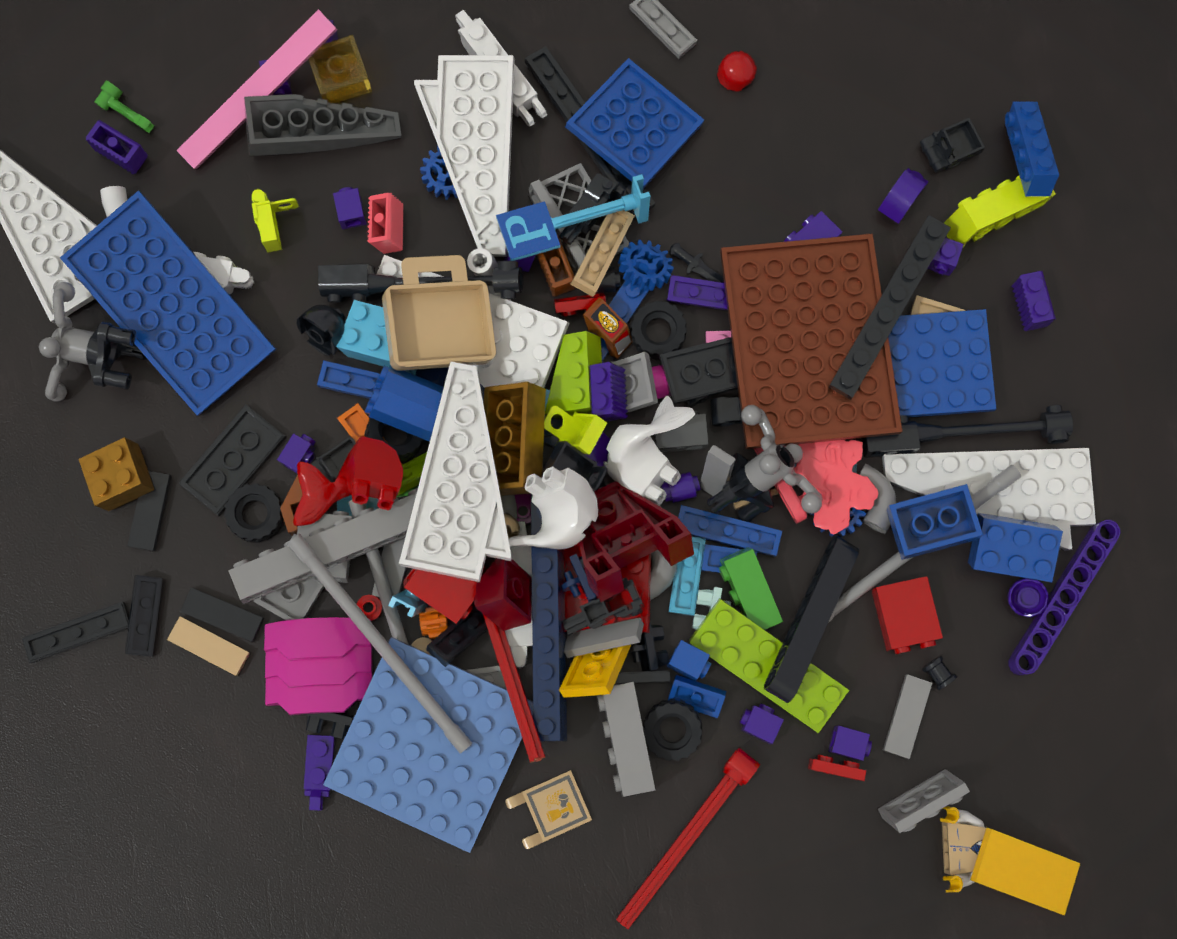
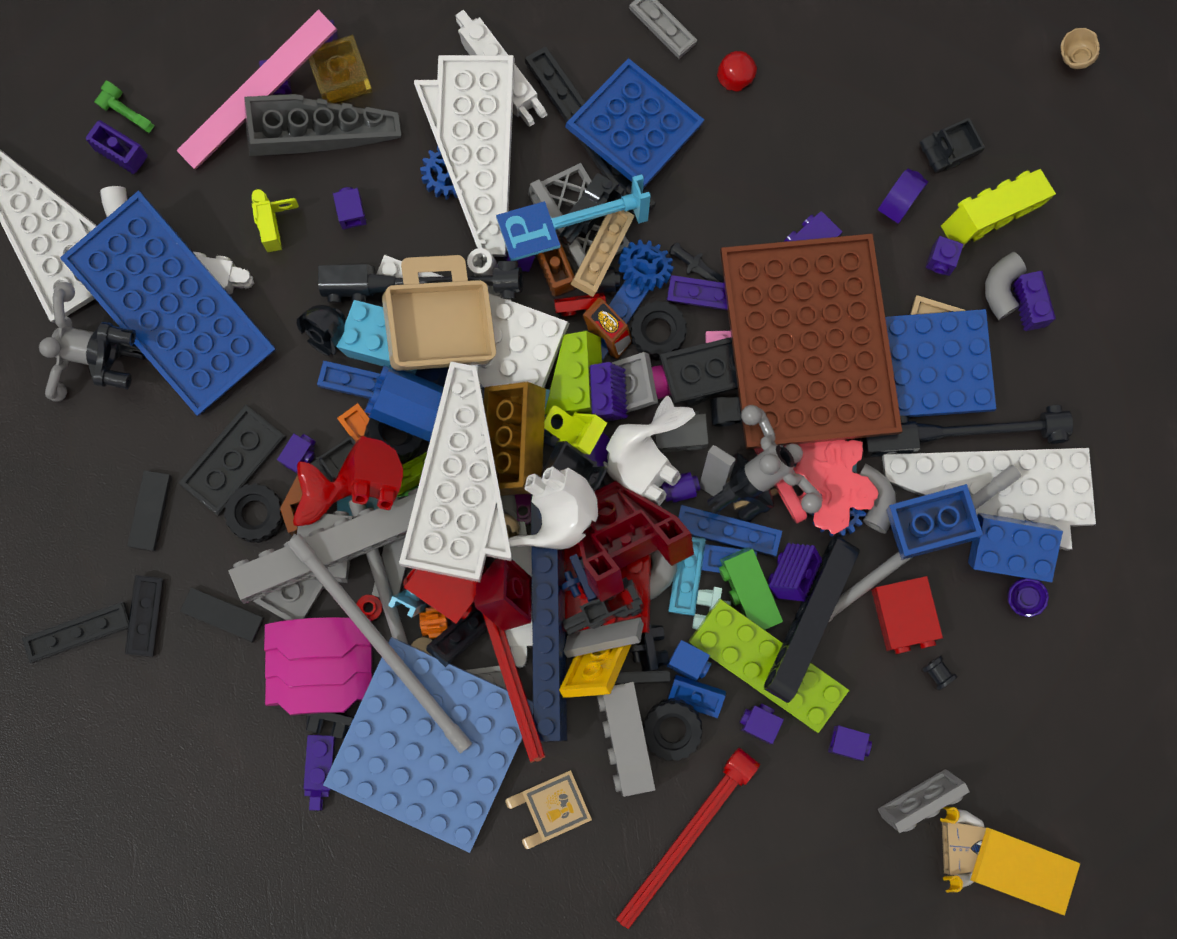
pearl gold brick [78,437,155,511] -> none
tan tile [167,616,250,676] -> none
coral brick [367,193,403,254] -> none
red plate [808,755,866,781] -> none
black plate [829,215,951,400] -> none
light grey tile [883,674,932,759] -> none
blue brick [1005,101,1059,197] -> none
dark purple beam [1008,520,1120,675] -> none
none -> dark purple brick [768,543,822,601]
none -> light grey cylinder [985,252,1027,320]
none -> tan hair [1061,28,1100,69]

